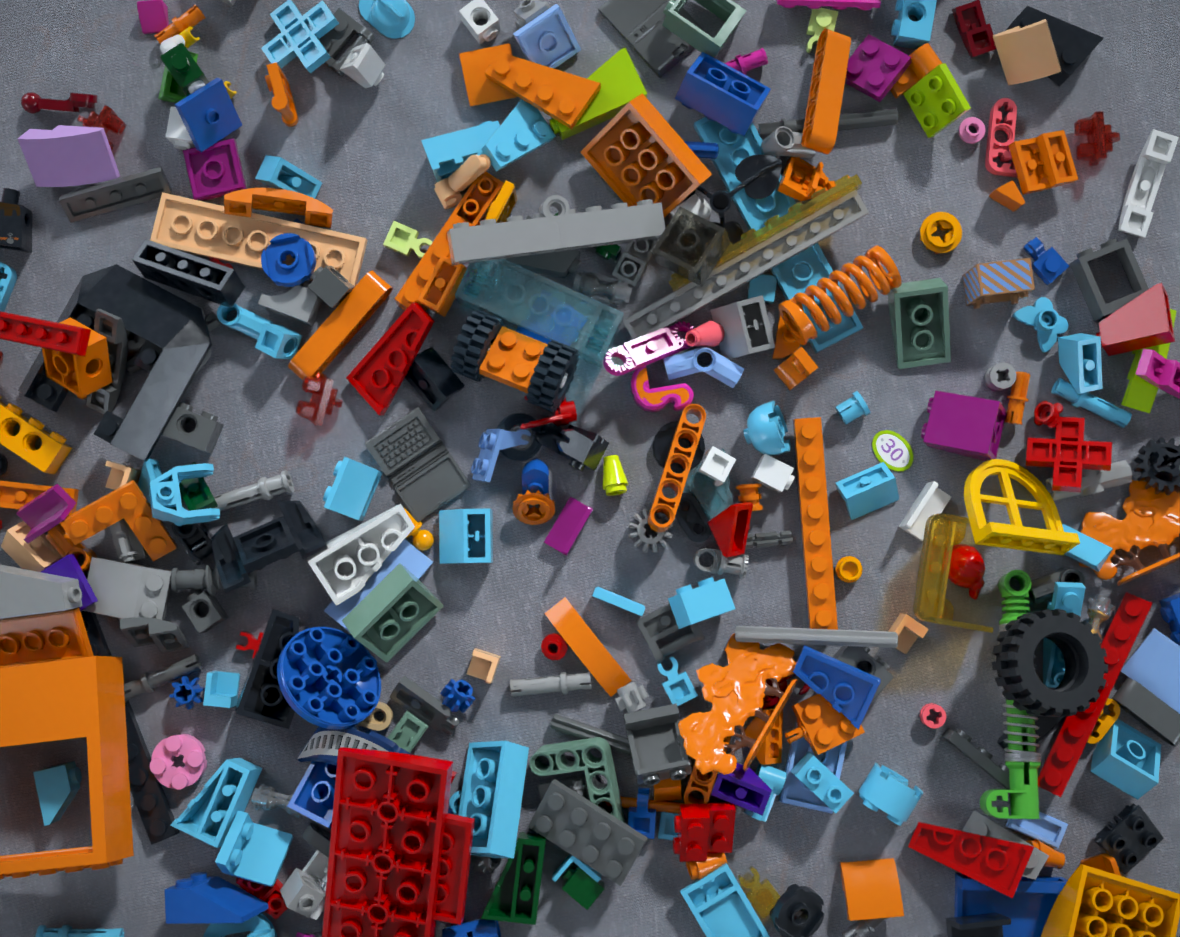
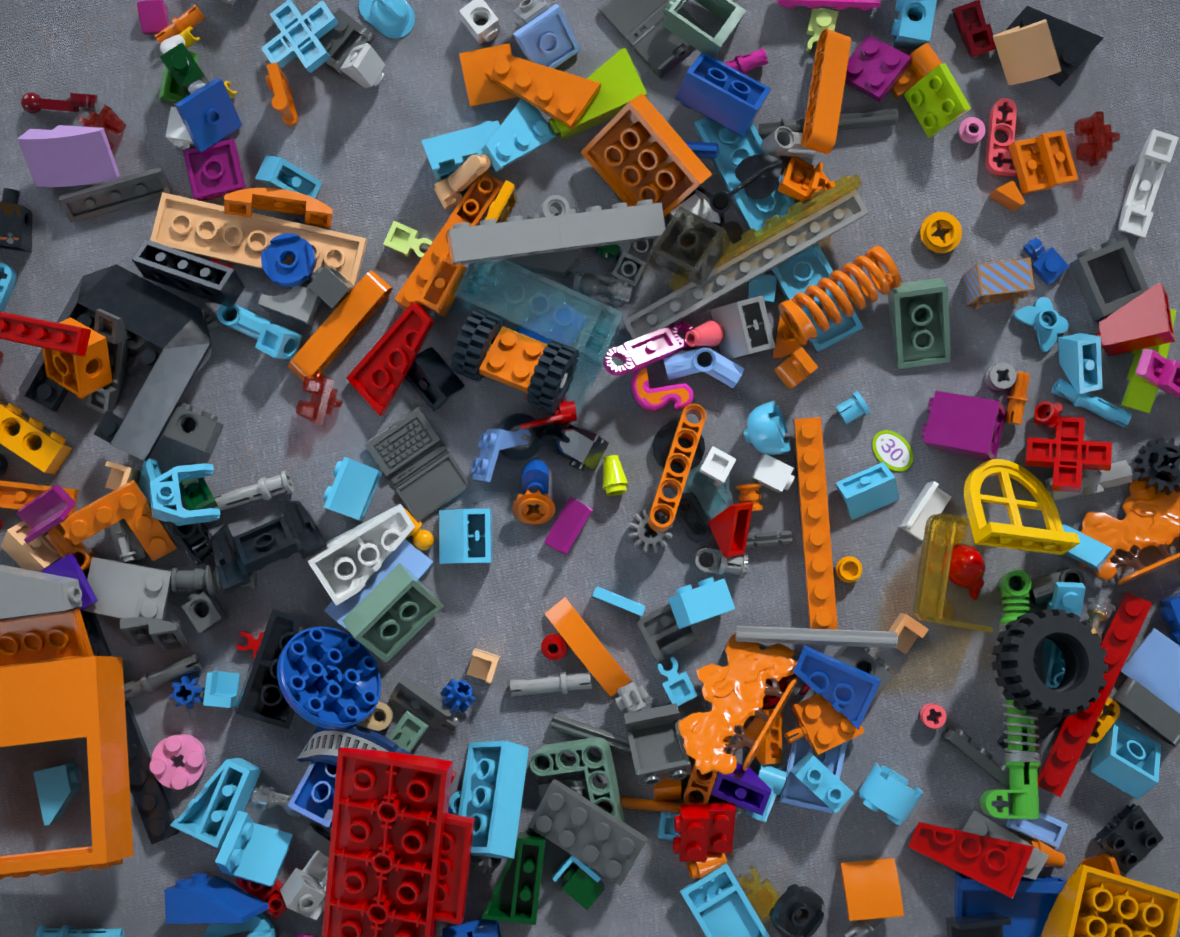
blue plate [628,787,656,839] -> none

